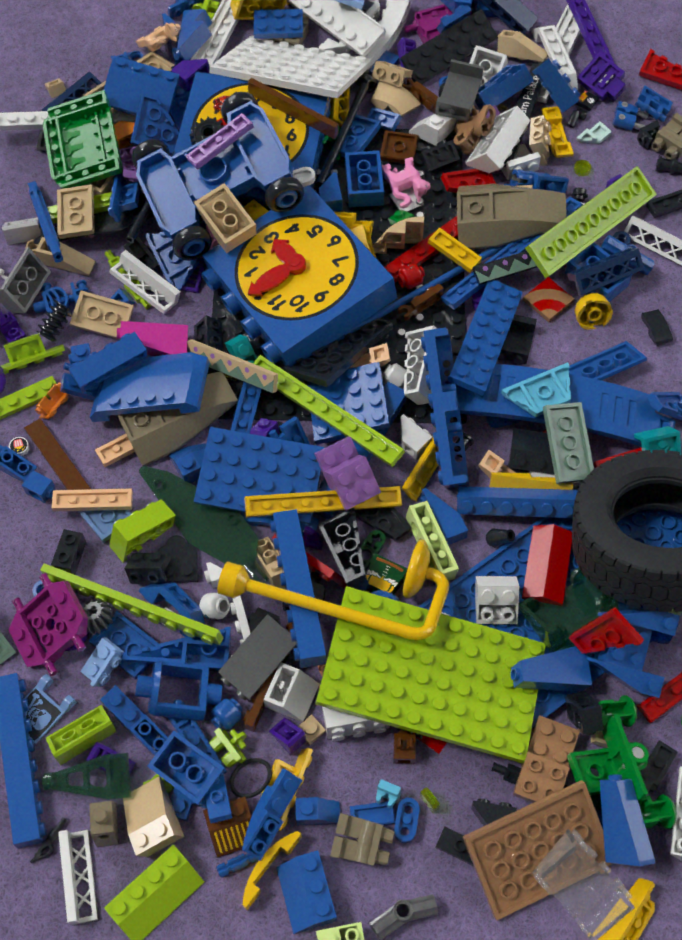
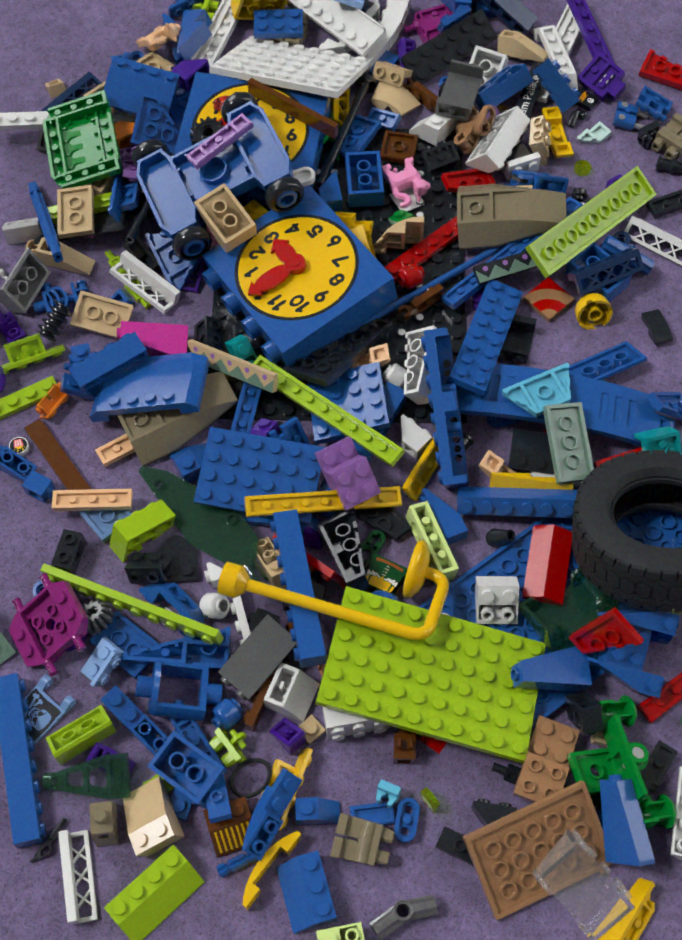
yellow plate [428,227,482,273] -> none

